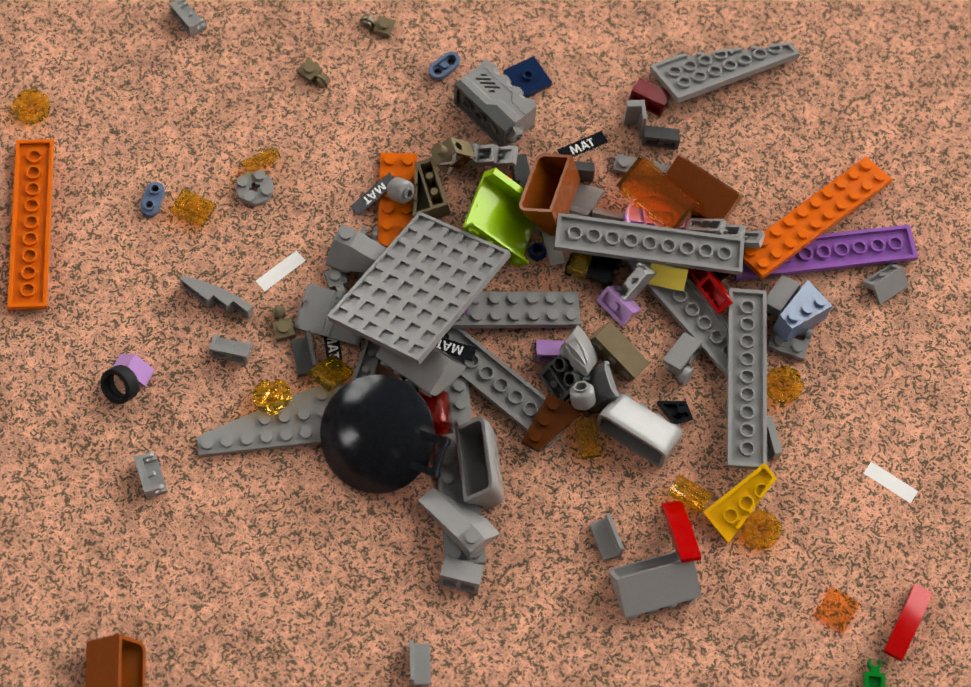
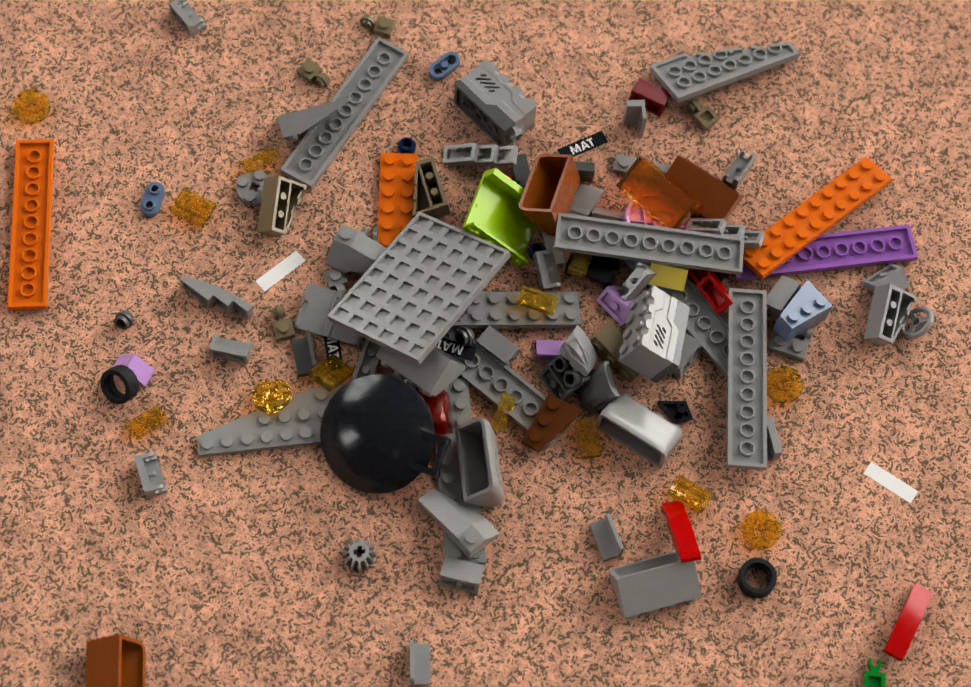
black sticker [351,172,394,215] -> none
light grey head [387,177,414,204] -> none
dark tan torso [431,137,476,175] -> none
dark blue plate [503,56,552,98] -> none
light grey head [569,381,596,411] -> none
dark grey panel [642,125,681,150] -> none
light grey tile [678,366,694,386] -> none
yellow wing [702,463,777,543] -> none
clear orange piece [814,586,860,633] -> none
none -> dark grey plate [114,310,134,330]
none -> clear yellow plate [124,404,169,442]
none -> dark tan wedge [257,175,307,237]
none -> light grey wedge [276,97,350,141]
none -> light grey plate [280,37,409,190]
none -> light grey gear [342,537,377,573]
none -> dark blue plate [398,137,416,153]
none -> dark grey plate [455,327,475,347]
none -> light grey hinge [476,325,519,366]
none -> clear yellow plate [491,392,515,432]
none -> clear yellow plate [517,285,559,316]
none -> light grey hinge [533,249,562,291]
none -> light grey piece [619,285,690,383]
none -> dark tan plate [687,99,720,131]
none -> light grey hinge [721,149,757,190]
none -> black tyre [737,558,777,598]
none -> light grey wedge [864,284,918,346]
none -> light grey piece [900,307,934,339]

